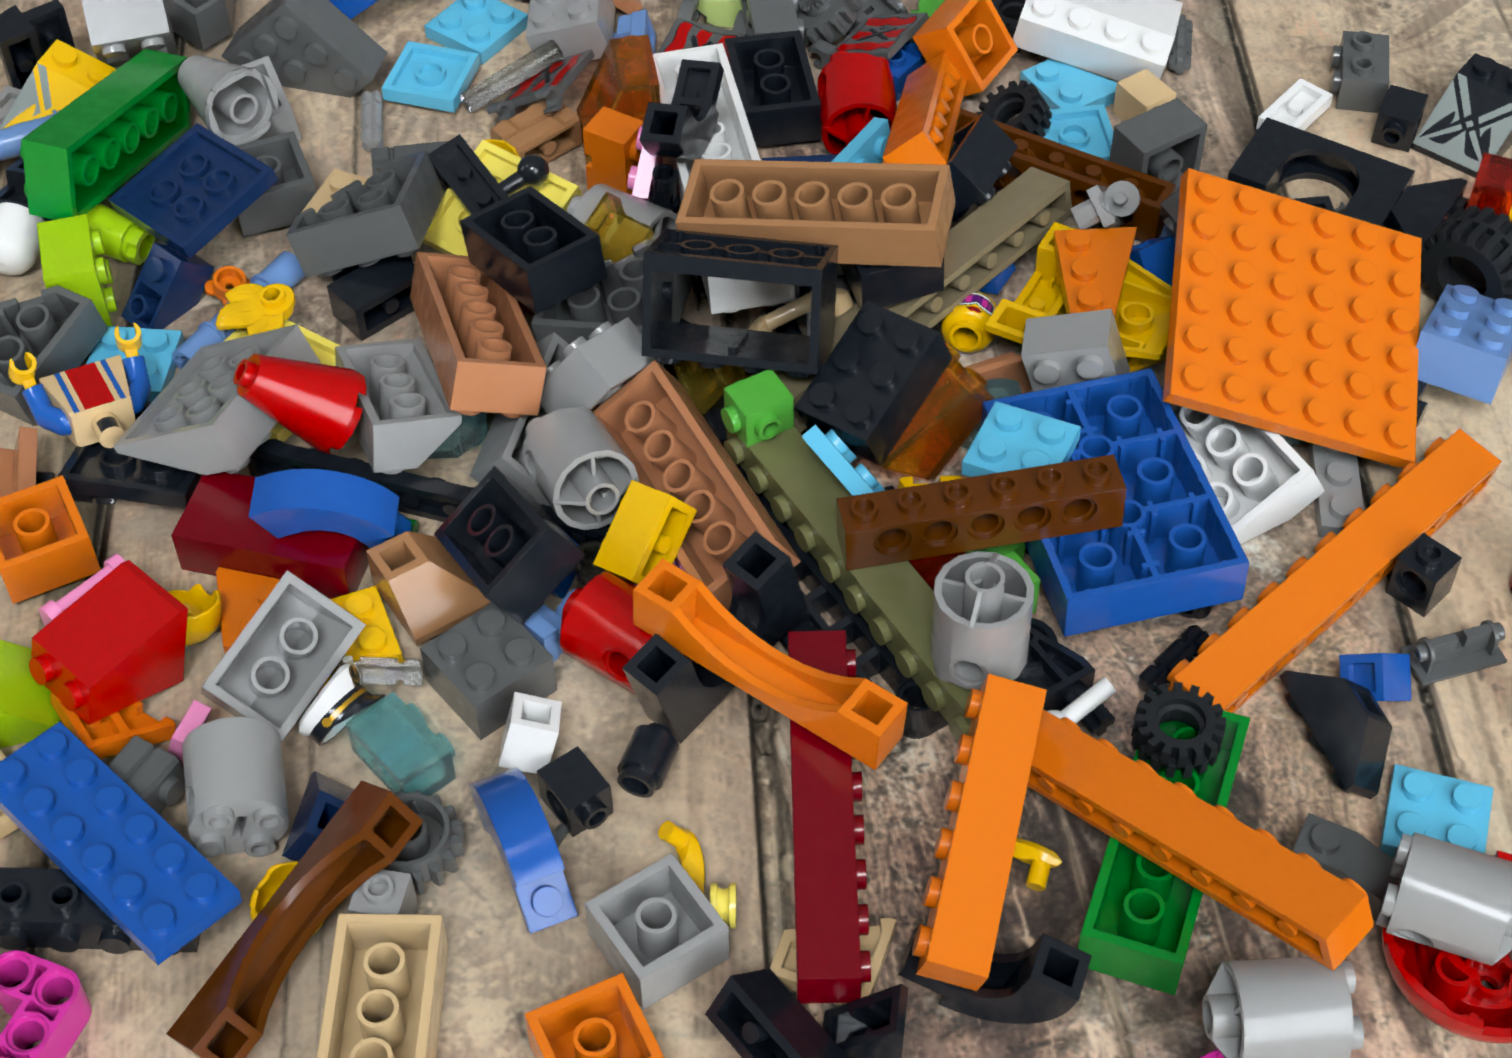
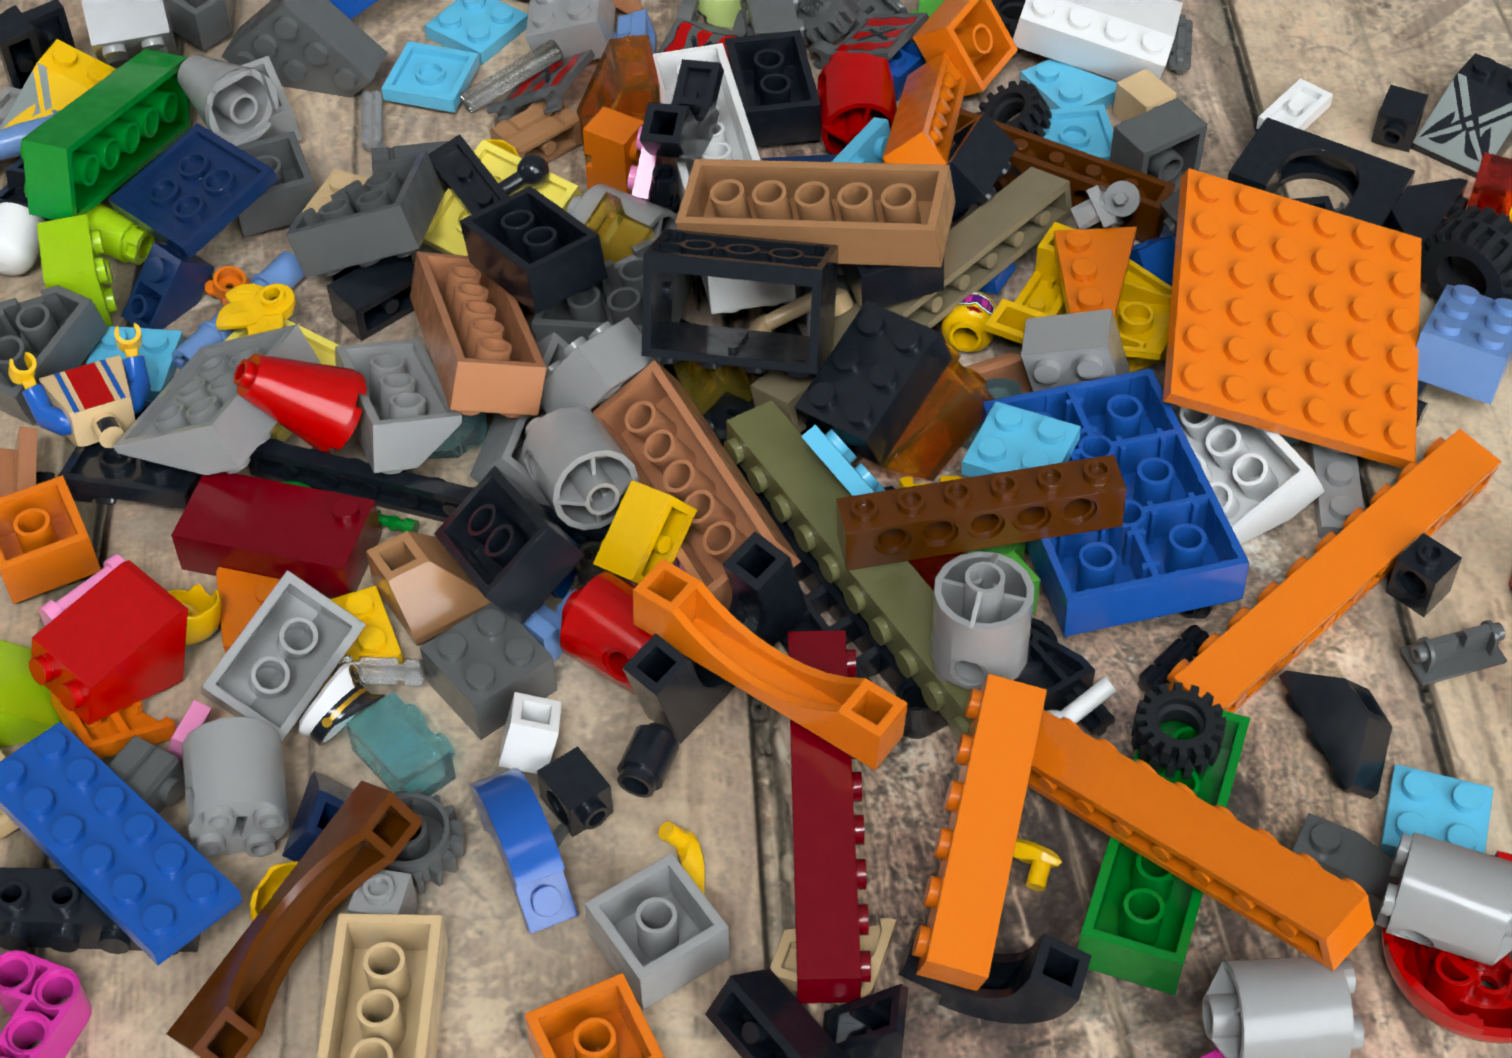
blue arch [248,469,412,549] -> none
light yellow bush [710,883,736,929] -> none
bright green brick [721,369,794,447] -> none
dark grey brick [1329,31,1389,113] -> none
blue panel [1339,653,1412,702] -> none

